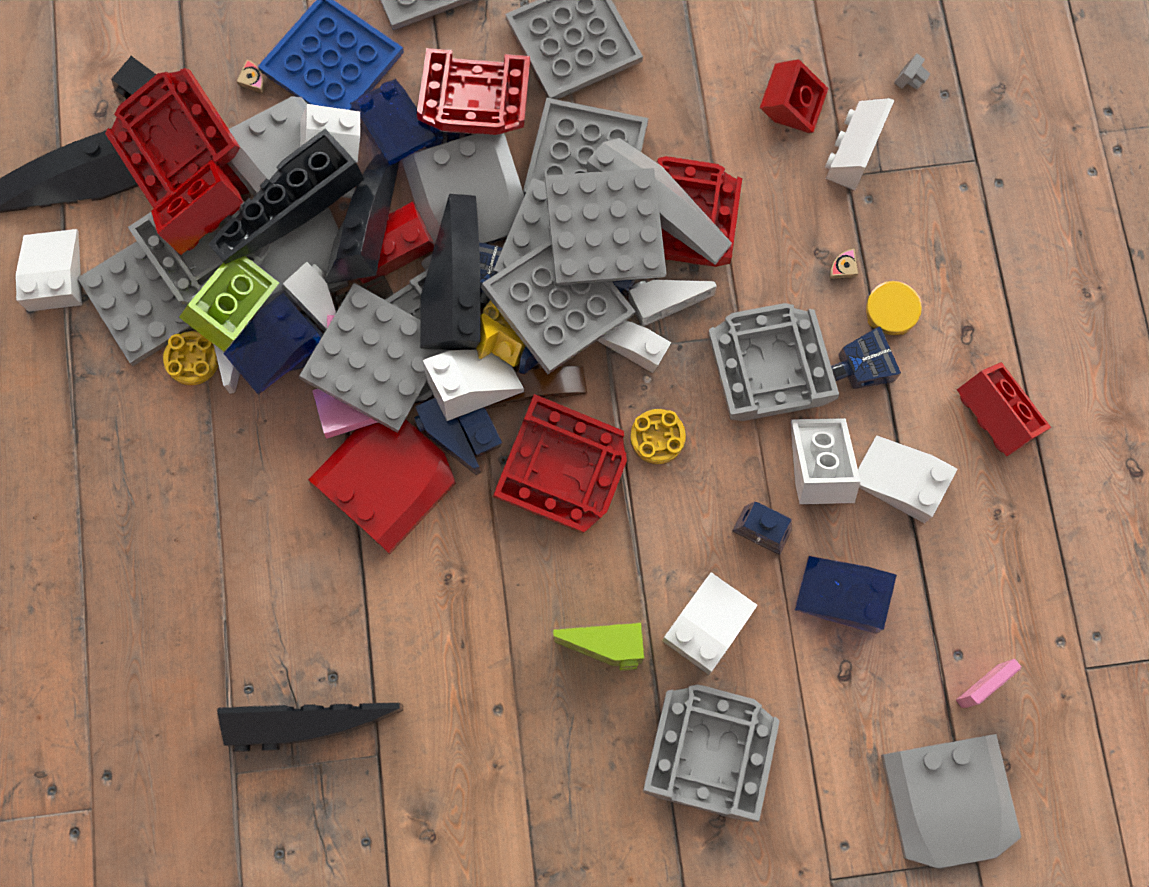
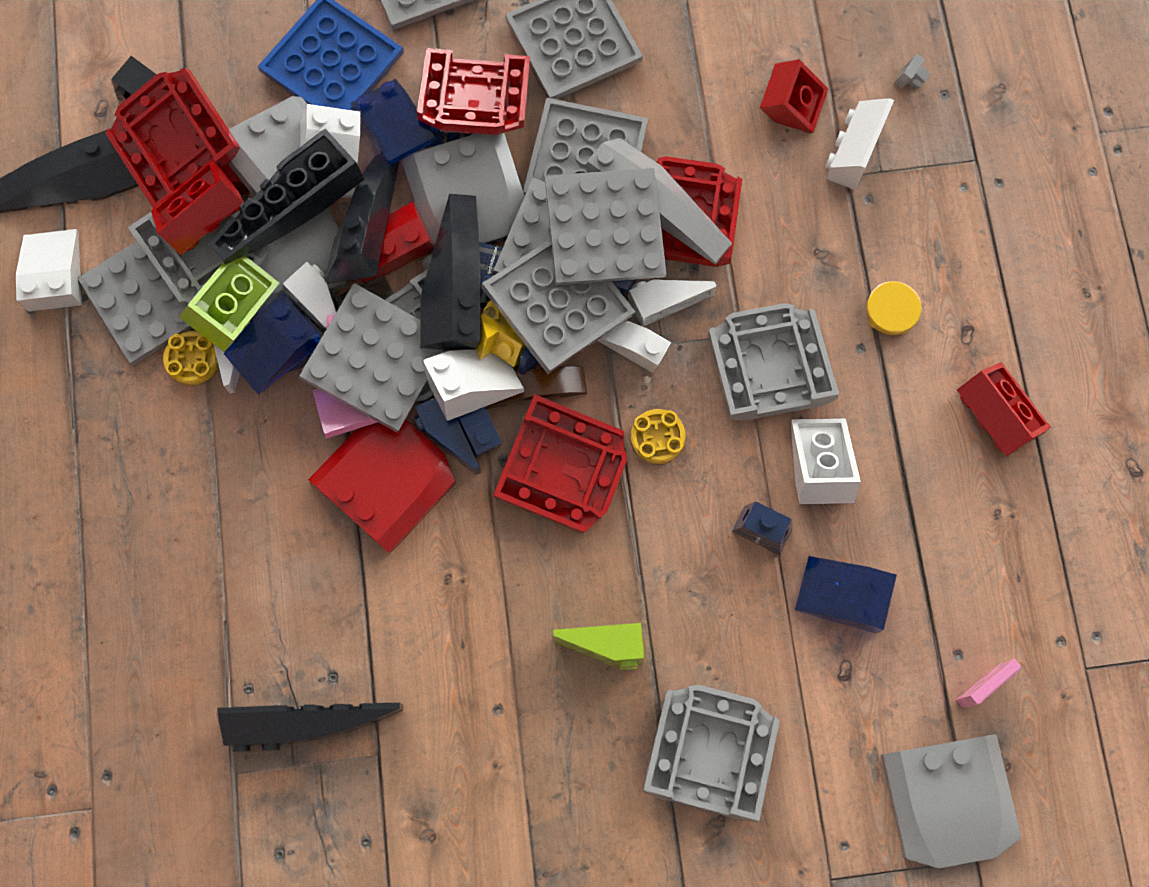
tan tile [237,60,265,93] -> none
white slope [662,573,757,675] -> none
tan tile [830,249,858,279] -> none
dark blue torso [831,327,901,389] -> none
white slope [858,435,957,524] -> none

